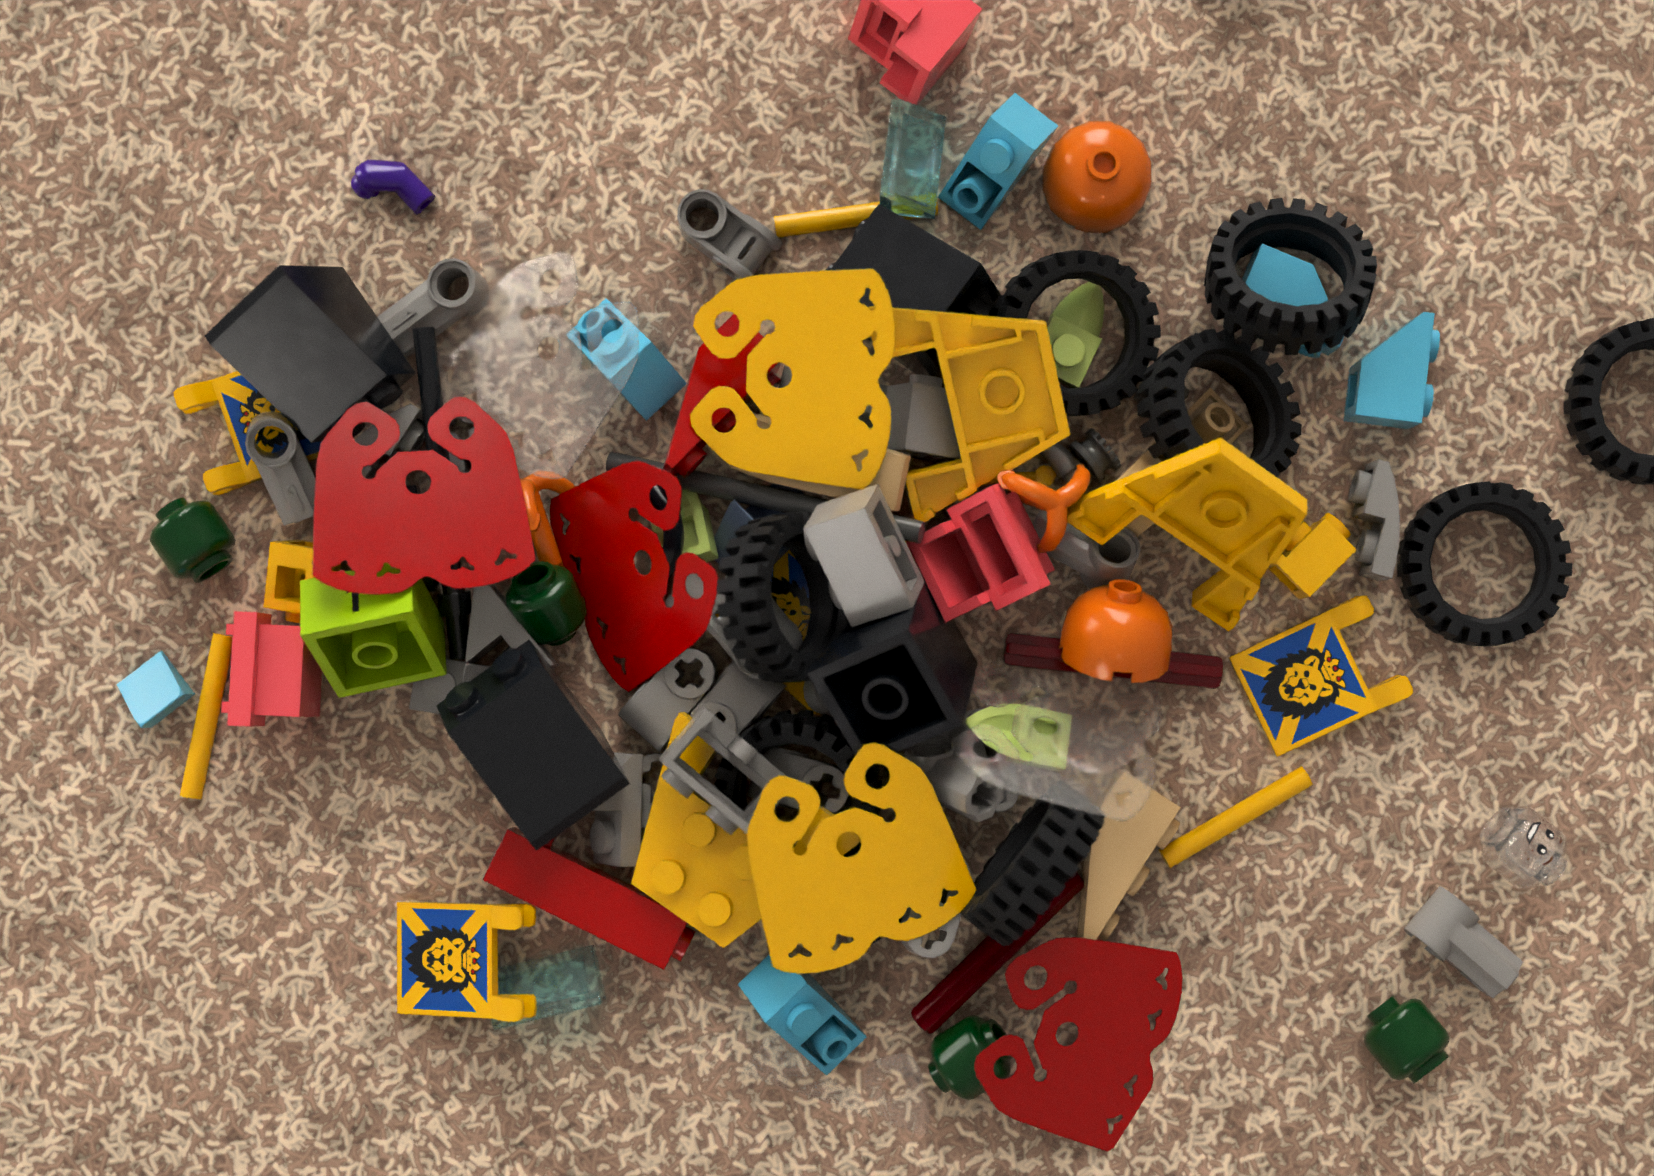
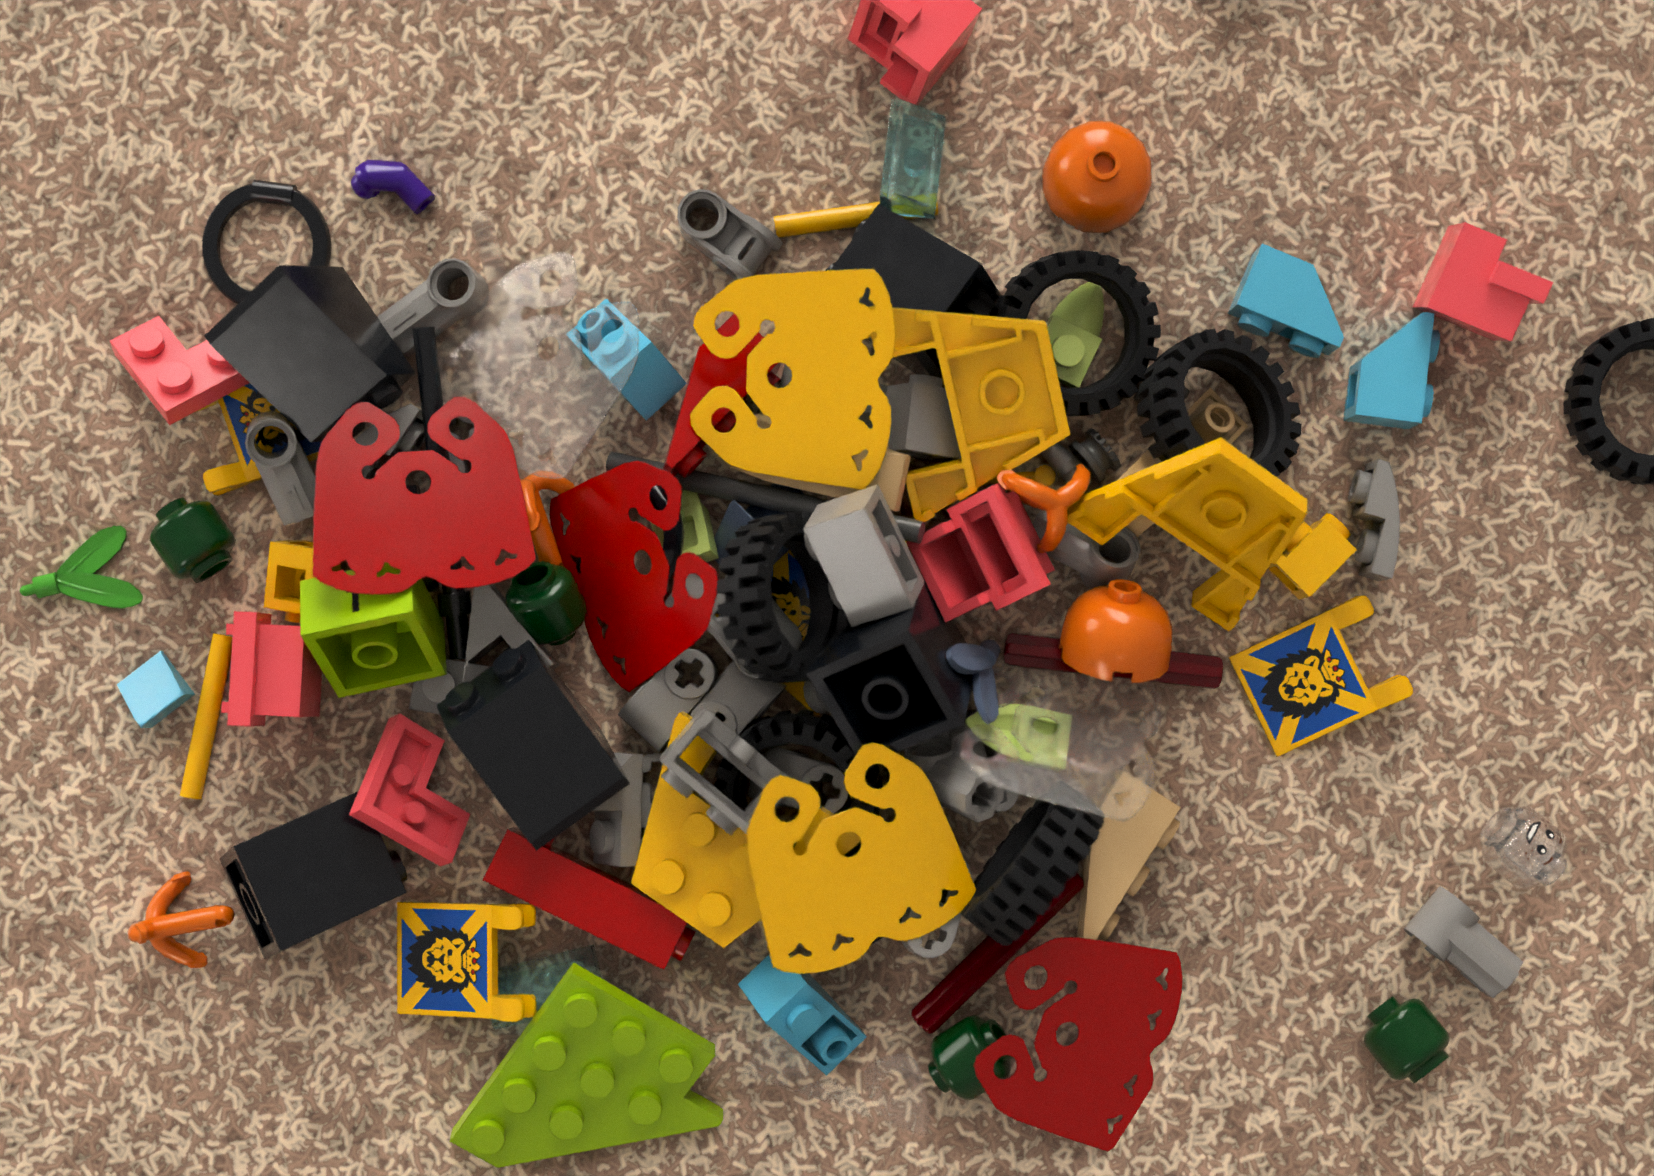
medium azure slope [938,93,1058,230] -> none
yellow bar [1158,766,1313,869] -> none
black tyre [1204,198,1377,355] -> none
black tyre [1397,481,1572,647] -> none
none -> bright green piece [20,526,143,608]
none -> coral plate [110,316,249,425]
none -> orange piece [127,871,234,968]
none -> black piece [202,180,331,304]
none -> black slope [220,792,407,959]
none -> coral plate [349,714,470,867]
none -> lime wing [450,962,723,1168]
none -> sand blue piece [945,640,1000,724]
none -> coral plate [1413,222,1554,342]

